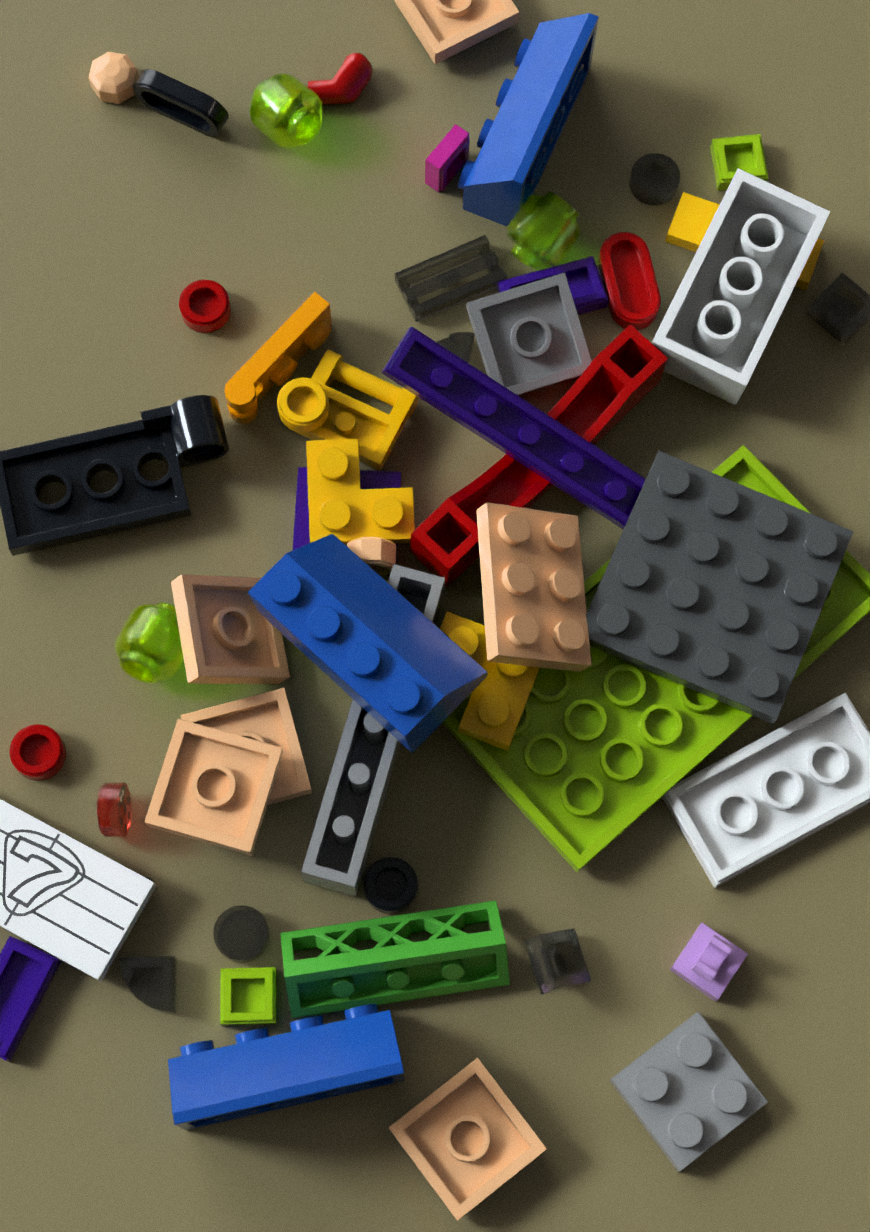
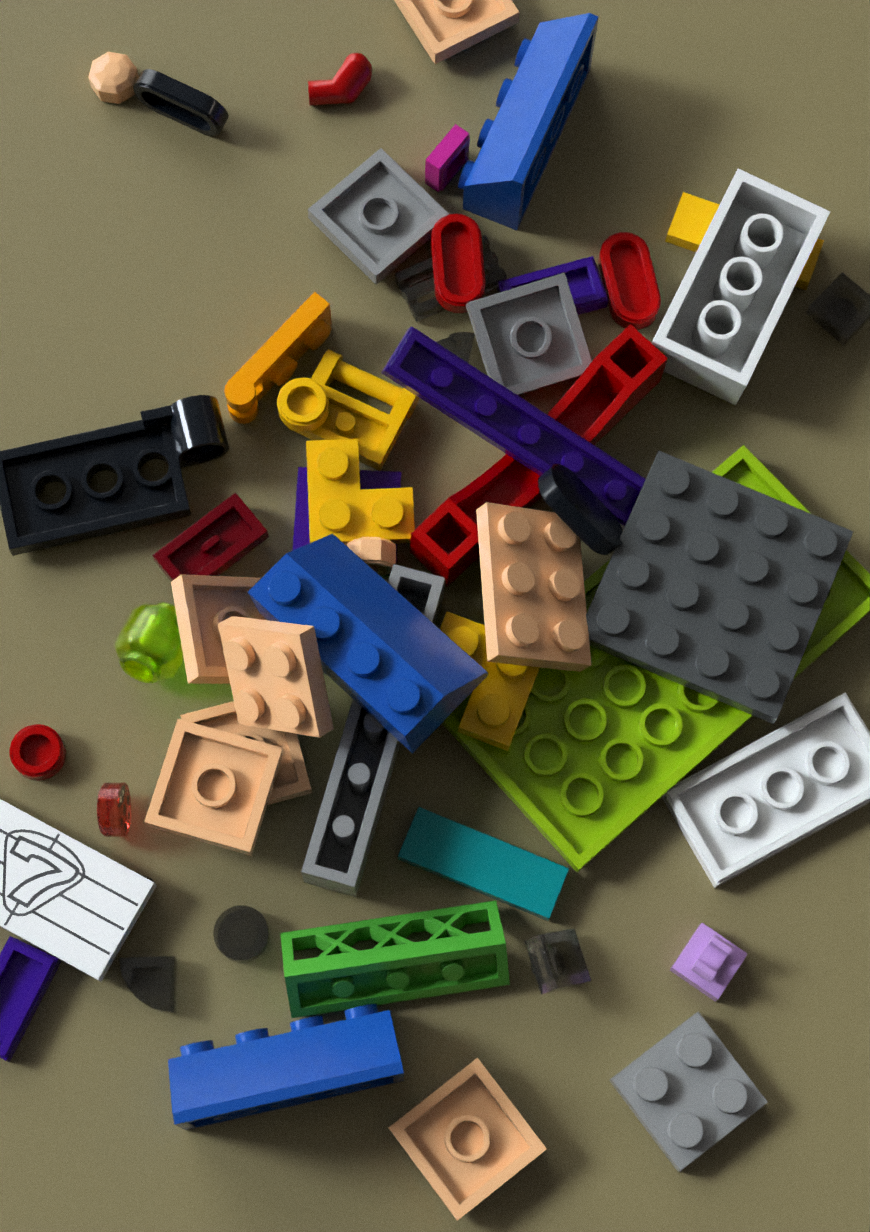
red tile [179,280,231,333] -> none
lime tile [220,967,277,1026] -> none
clear neon green head [249,73,323,149] -> none
black tile [363,857,418,914] -> none
clear neon green head [506,191,581,269] -> none
clear smoke tile [629,153,680,206] -> none
lime tile [710,134,769,191] -> none
none -> dark red plate [152,492,269,582]
none -> light nougat plate [218,616,334,738]
none -> light grey plate [308,148,449,285]
none -> teal tile [398,807,569,921]
none -> red tile [431,214,485,313]
none -> black tile [538,464,623,555]

